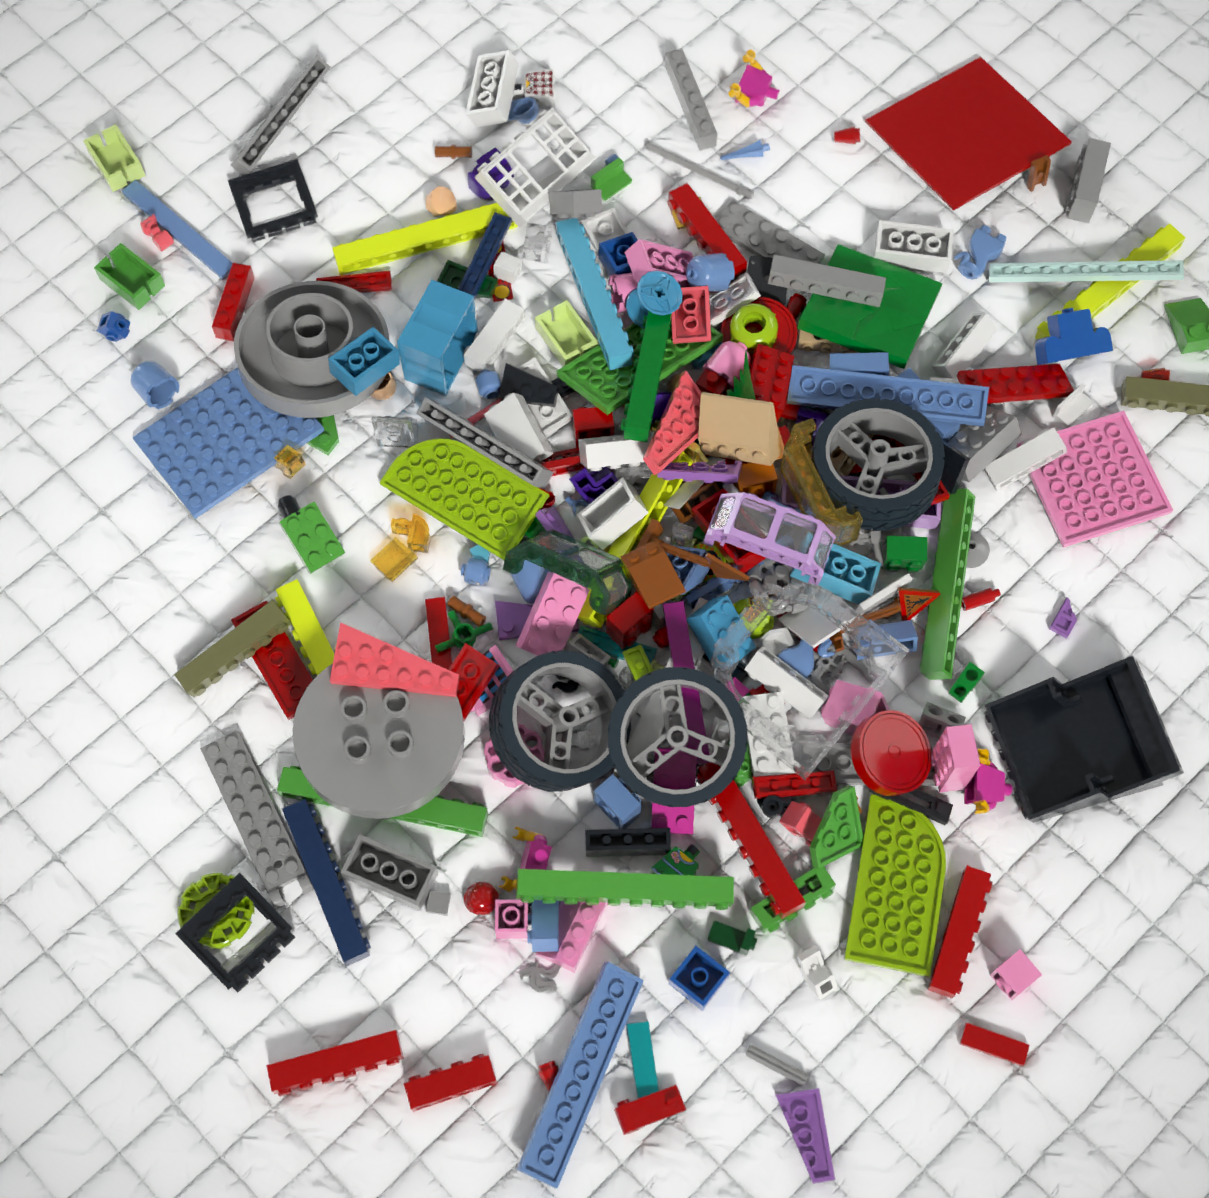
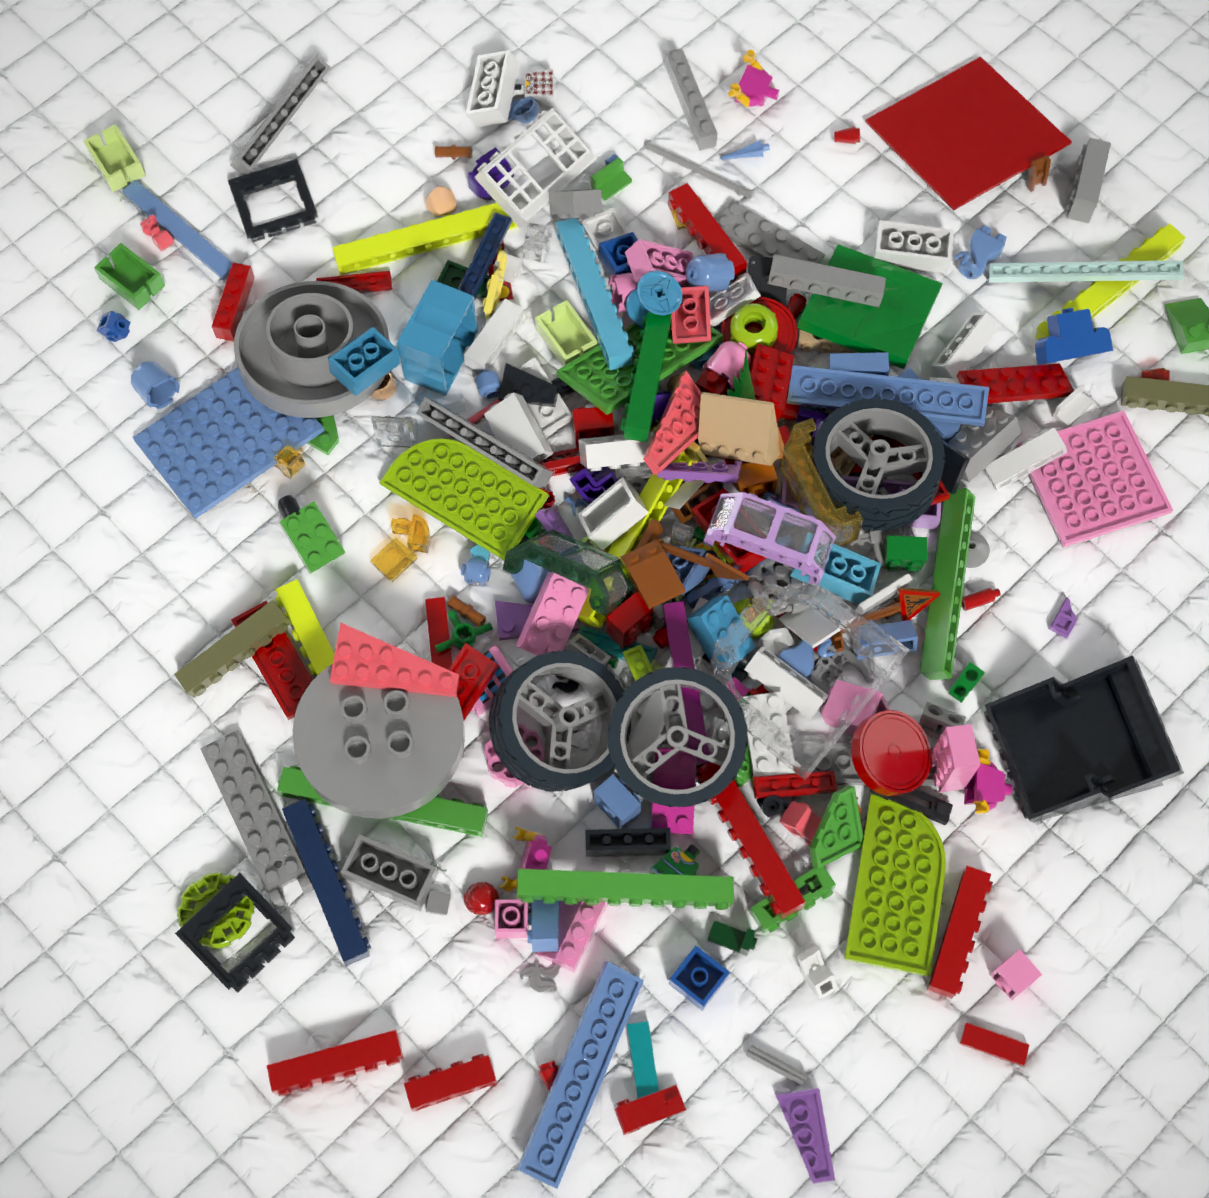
none -> light yellow plate [483,250,507,322]

